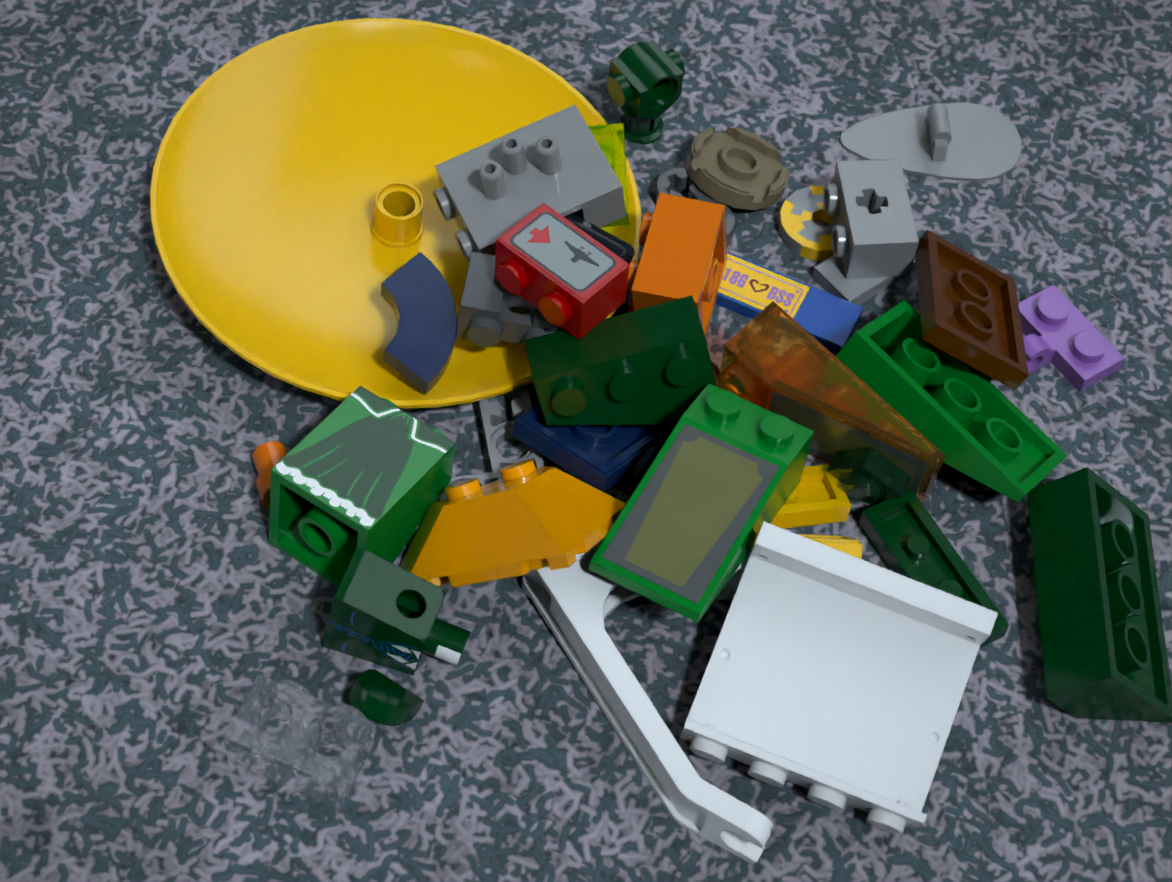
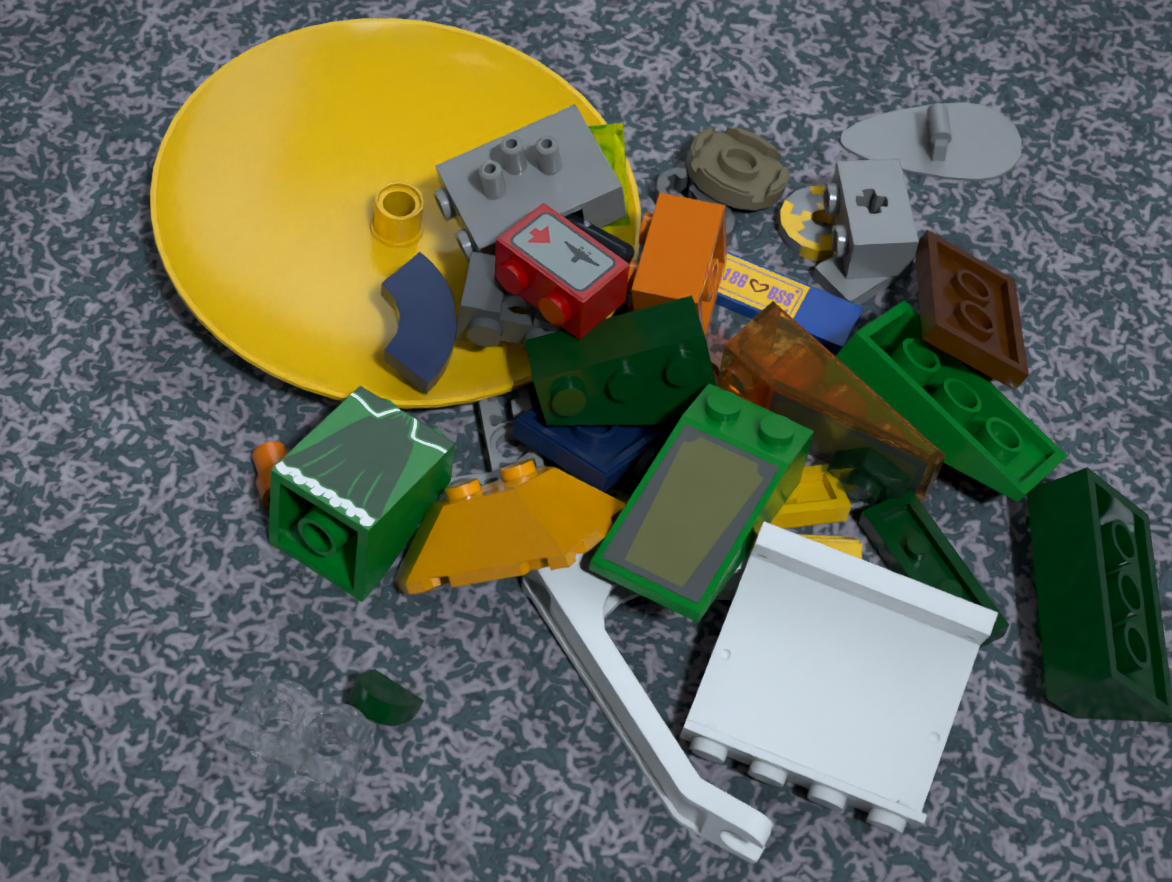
dark green torso [322,547,471,676] -> none
dark green connector [607,40,685,145] -> none
medium lavender plate [1018,284,1125,392] -> none

